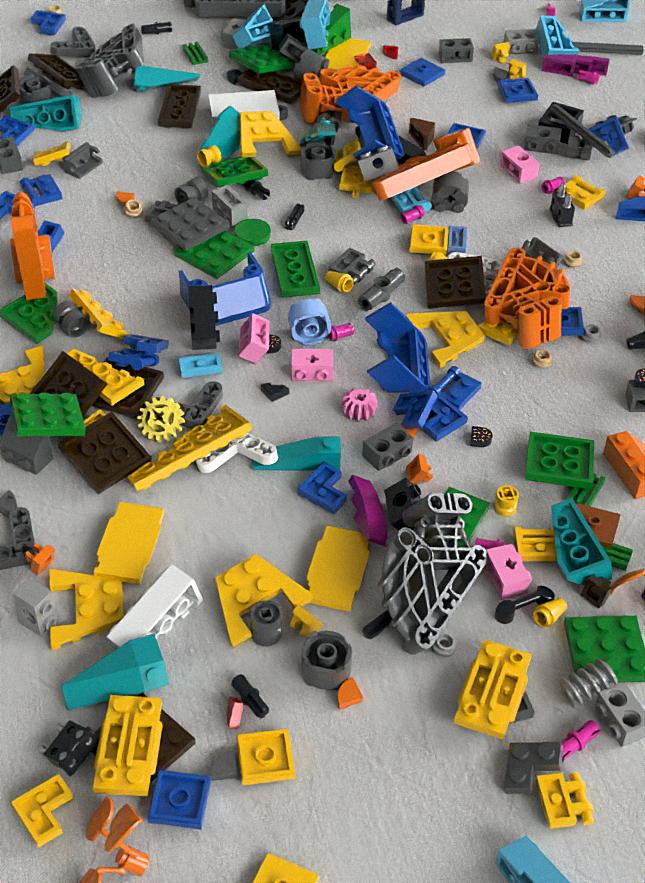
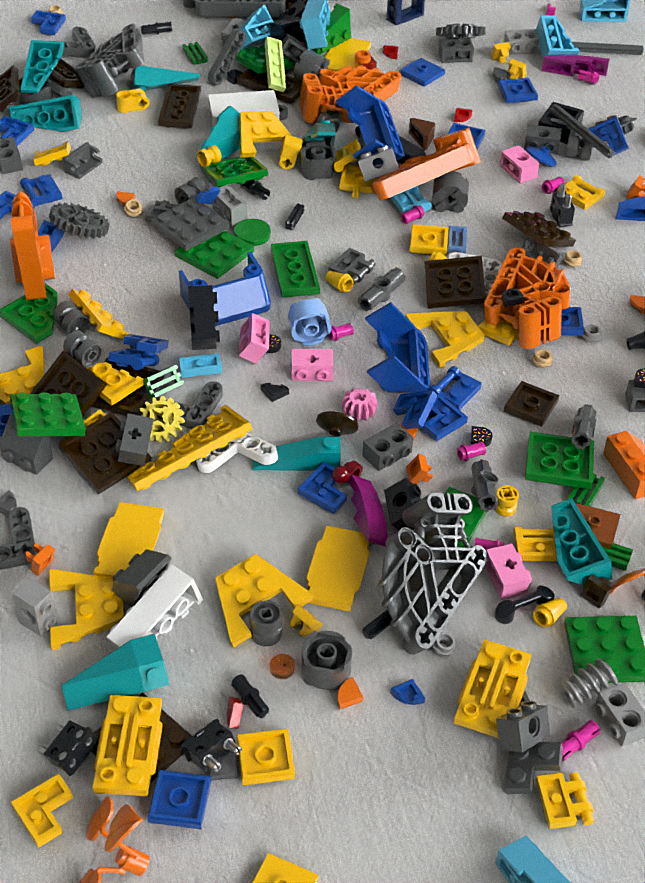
none -> teal wedge [20,40,64,93]
none -> dark grey gear [49,202,110,239]
none -> dark grey wheel [63,330,103,368]
none -> dark grey slope [111,549,172,607]
none -> dark grey brick [115,413,154,466]
none -> yellow piece [116,89,150,113]
none -> tile [143,364,184,399]
none -> black piece [181,719,242,772]
none -> blue tile [195,187,221,204]
none -> dark grey beam [207,29,246,85]
none -> yellowish green plate [264,36,286,92]
none -> clear orange tile [270,654,295,679]
none -> yellow piece [279,134,303,170]
none -> dark brown dish [316,411,359,437]
none -> dark red plate [332,461,363,484]
none -> orange tile [355,50,371,64]
none -> blue tile [390,679,425,705]
none -> dark grey gear [436,23,486,39]
none -> red tile [454,108,472,122]
none -> dark pink pin [457,442,486,462]
none -> dark grey piece [471,459,499,512]
none -> dark grey brick [496,701,550,753]
none -> dark brown plate [502,211,576,247]
none -> black tile [502,288,525,307]
none -> dark brown plate [504,381,560,427]
none -> blue dish [526,146,557,167]
none -> dark grey piece [571,404,597,449]

